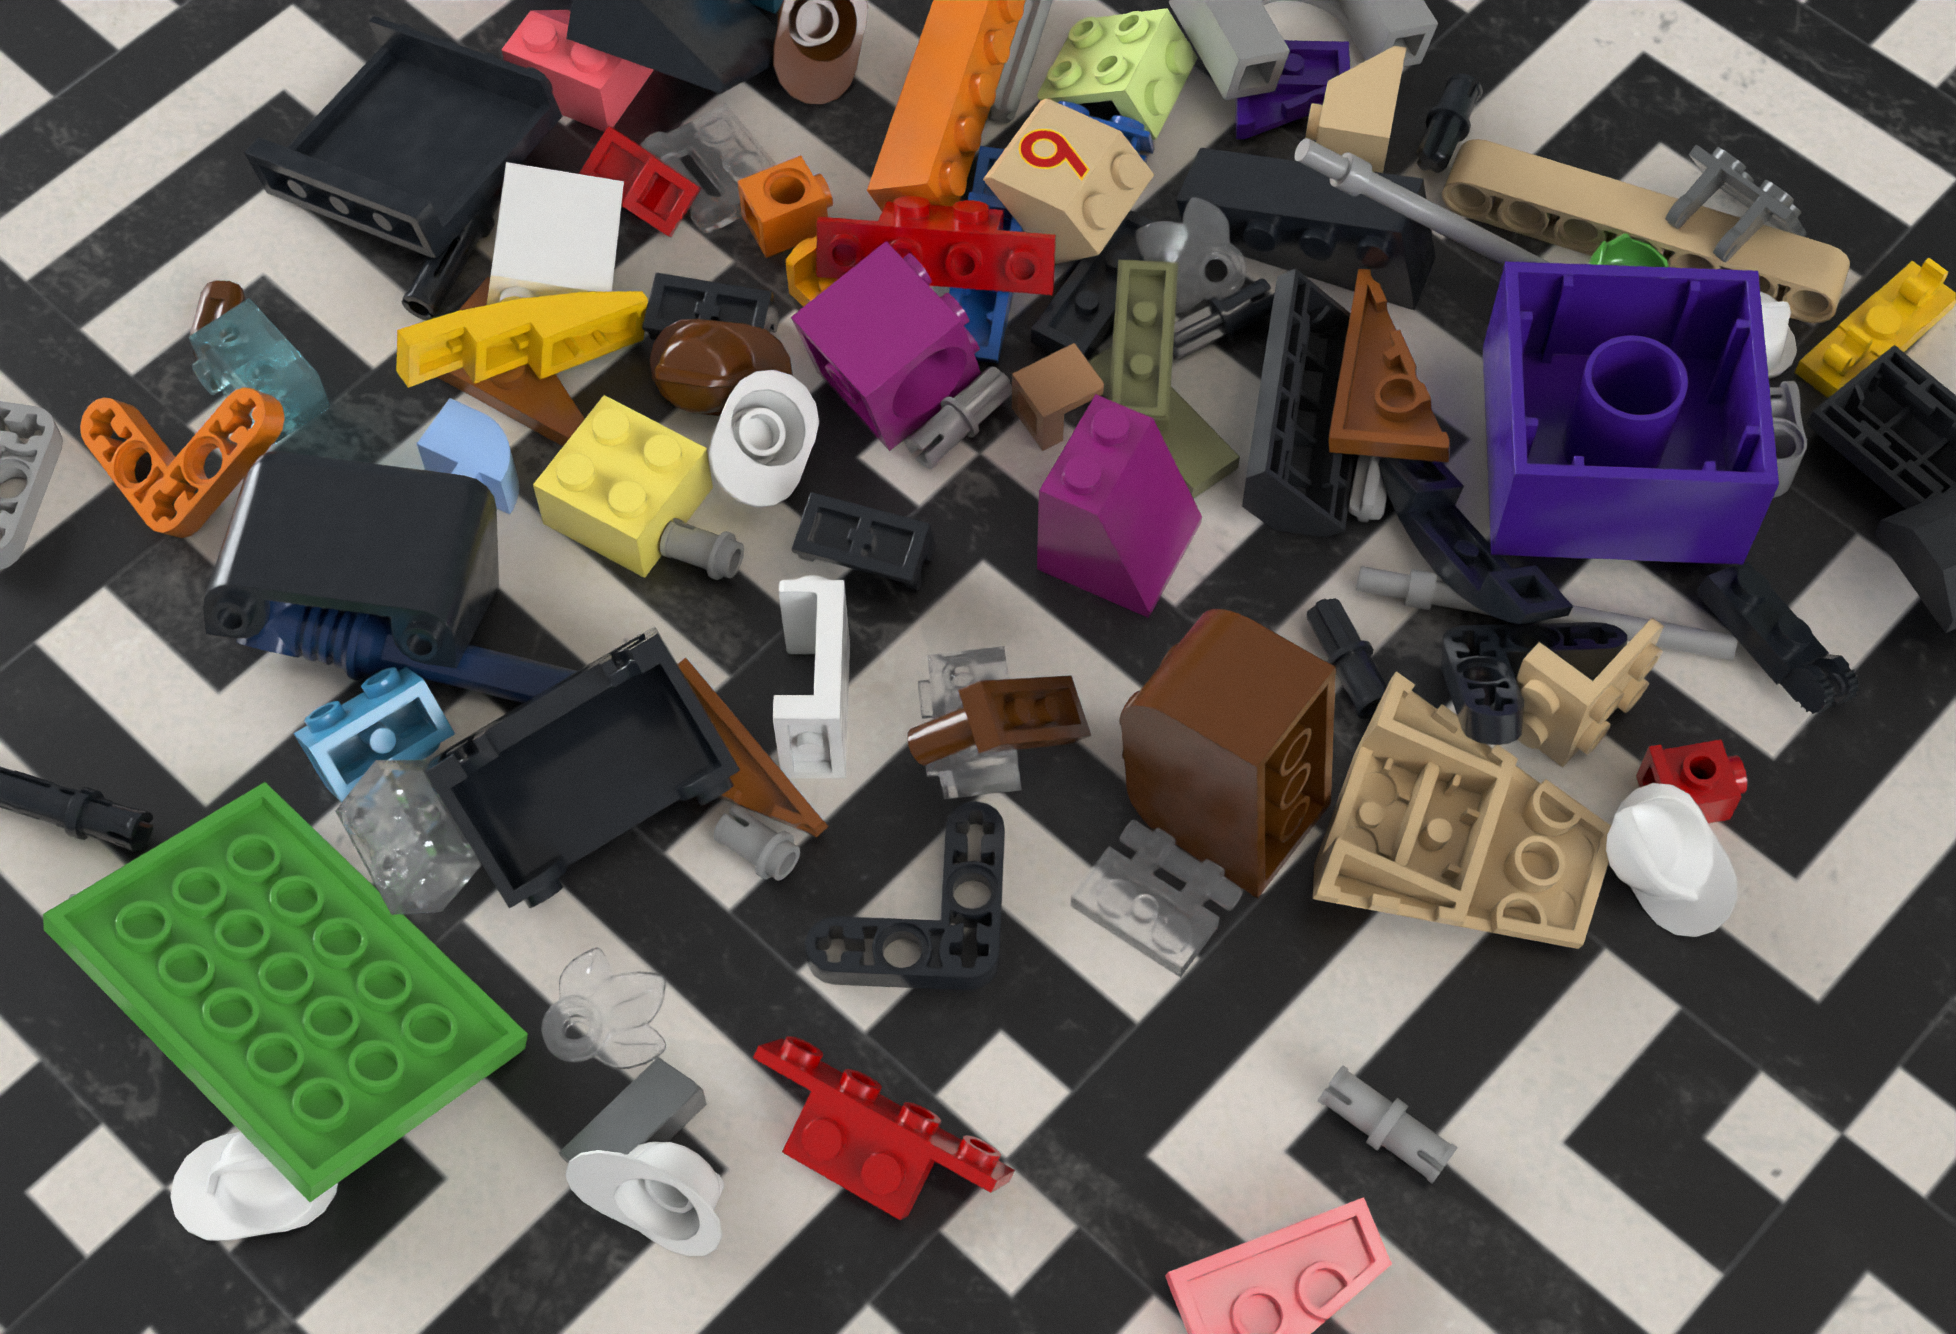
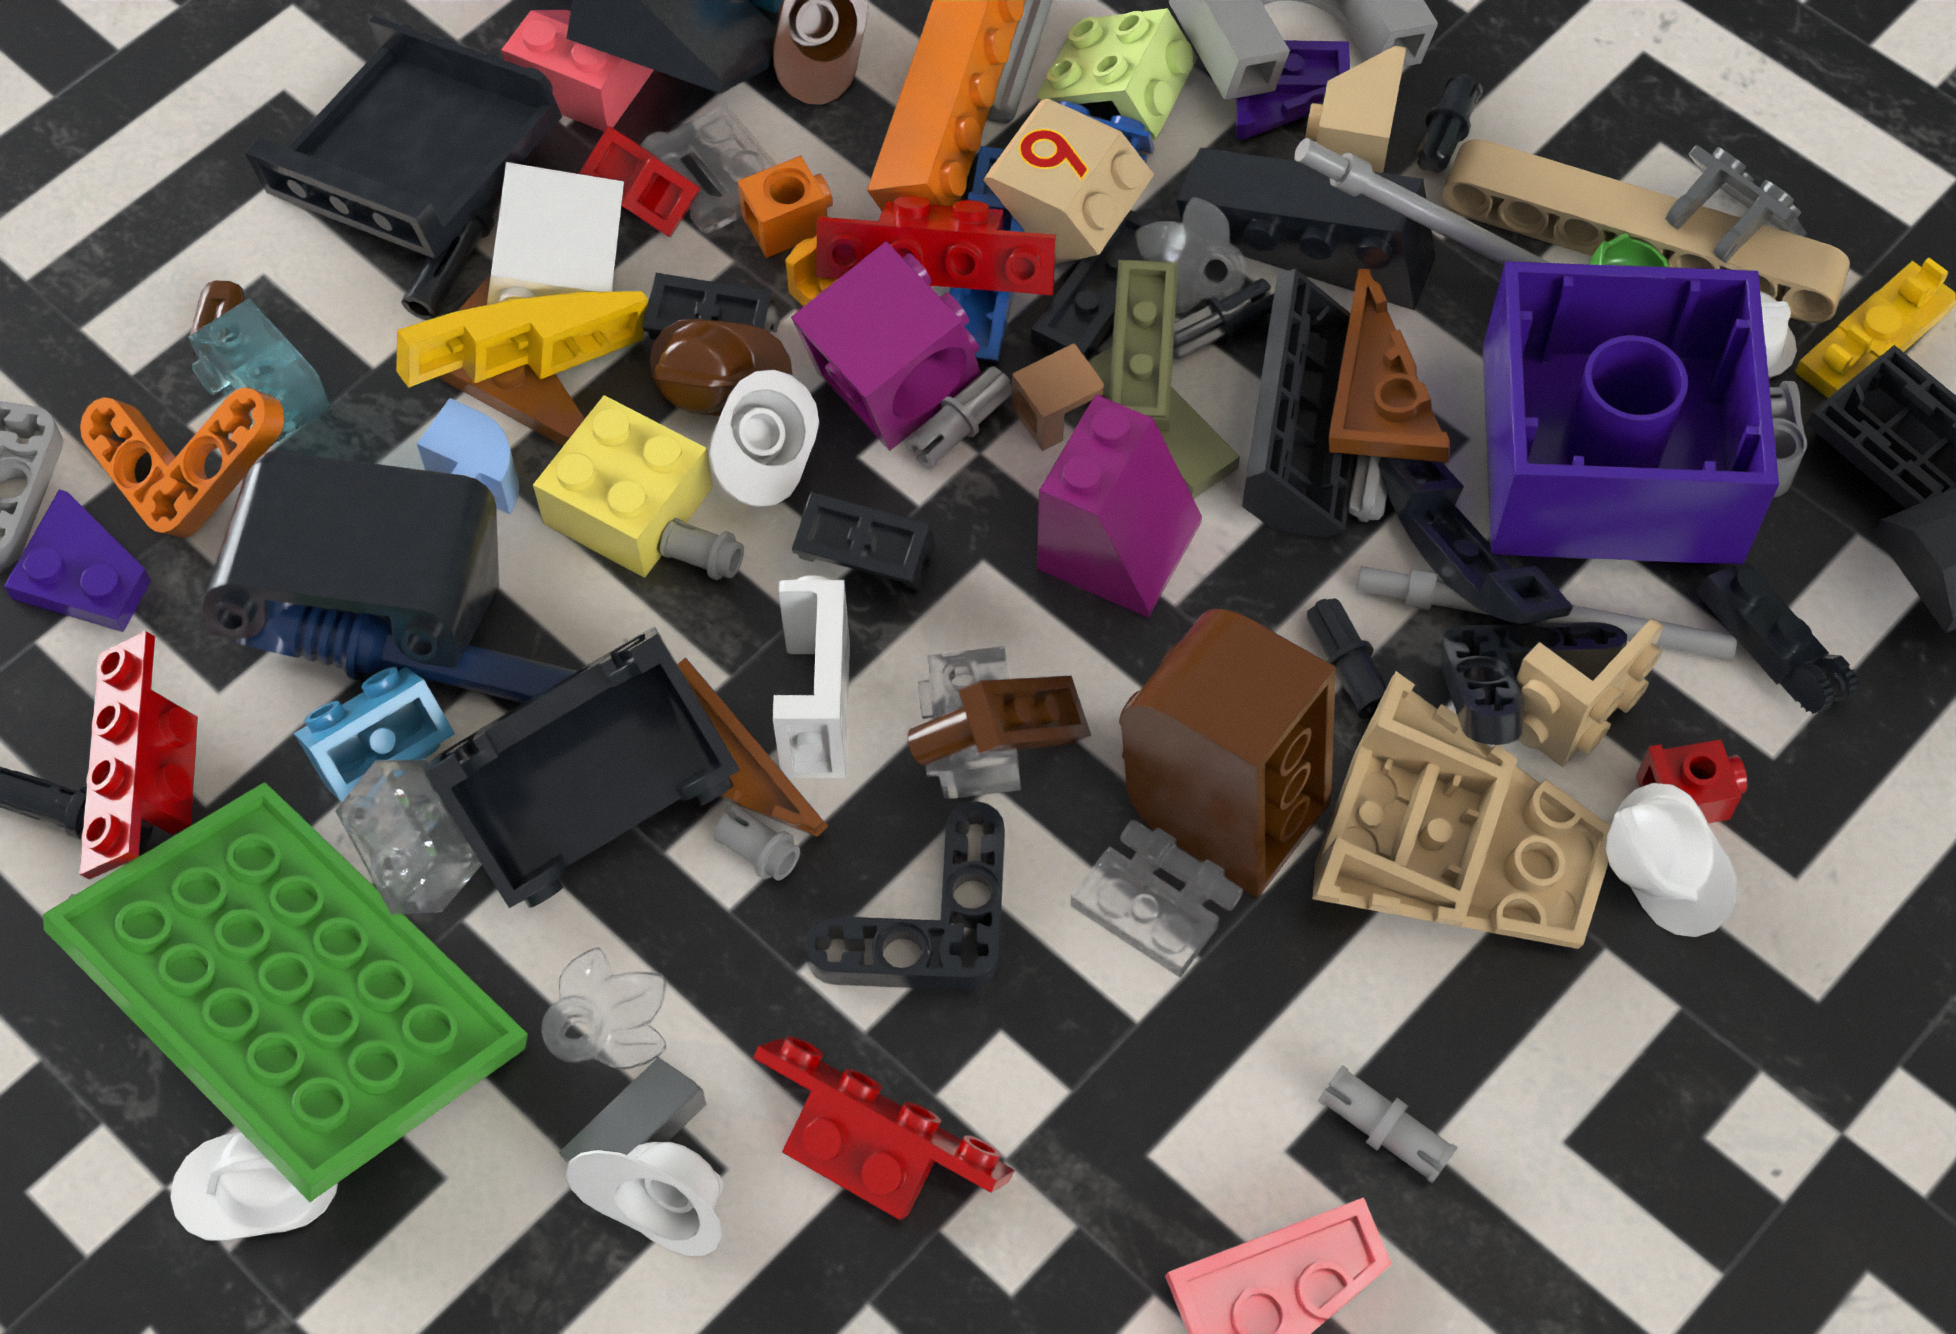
none -> dark purple wing [4,489,151,632]
none -> red bracket [79,631,198,880]

